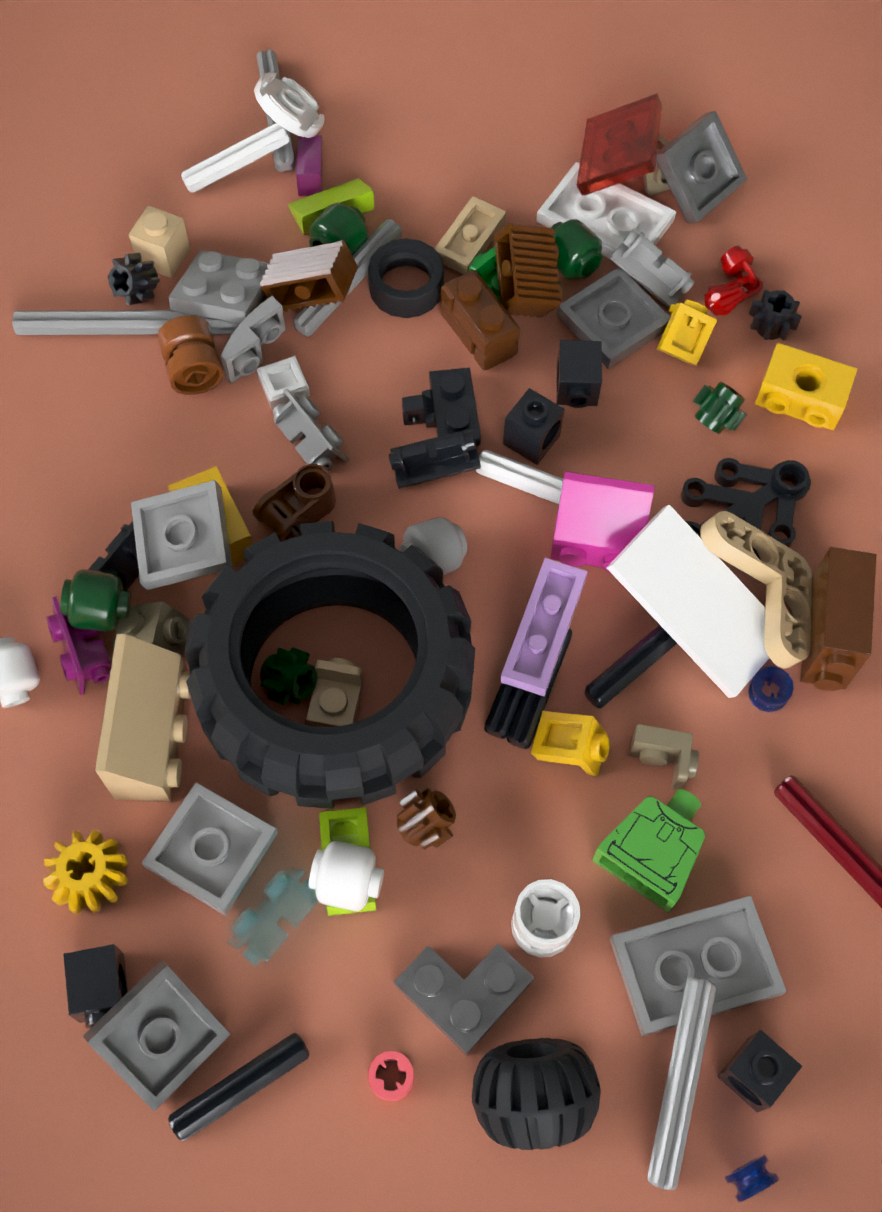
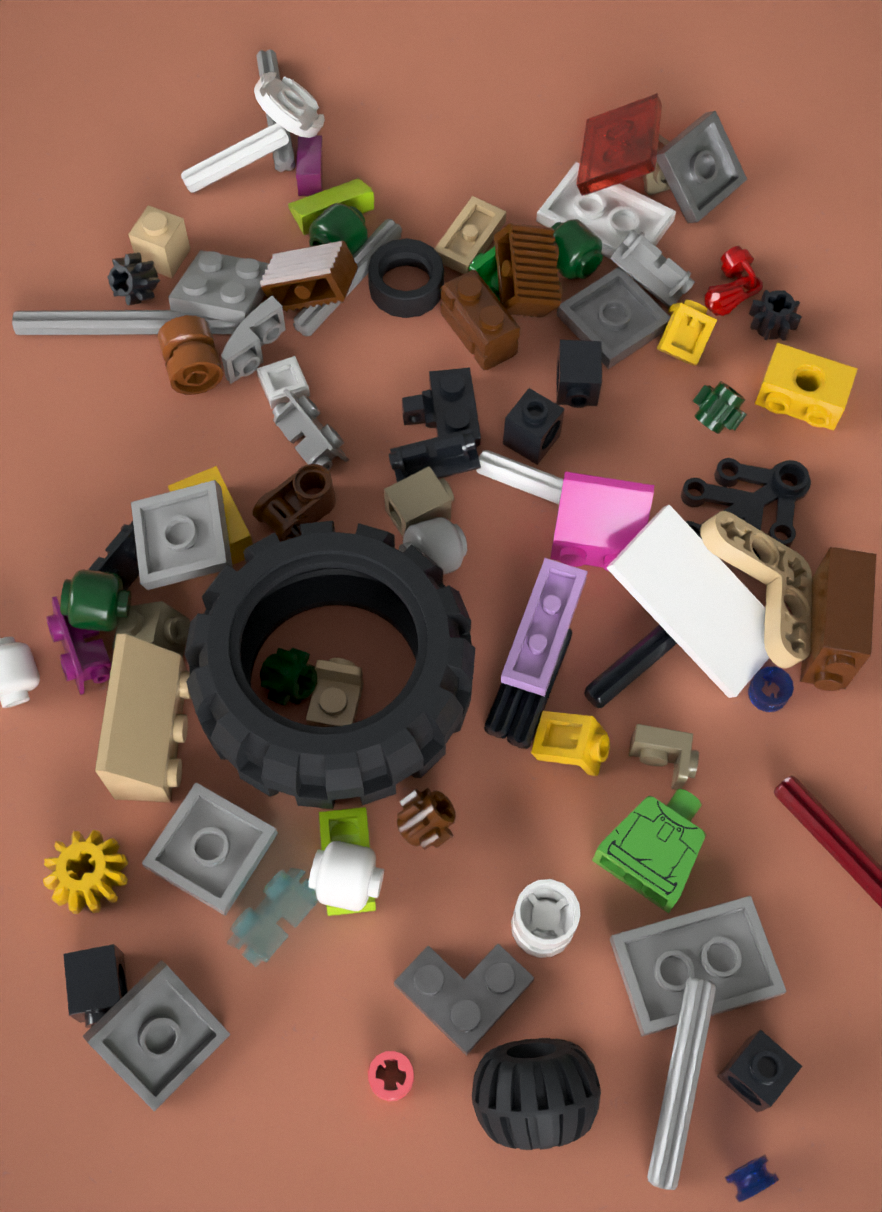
black axle [168,1033,310,1141] -> none
none -> dark tan brick [384,466,454,537]

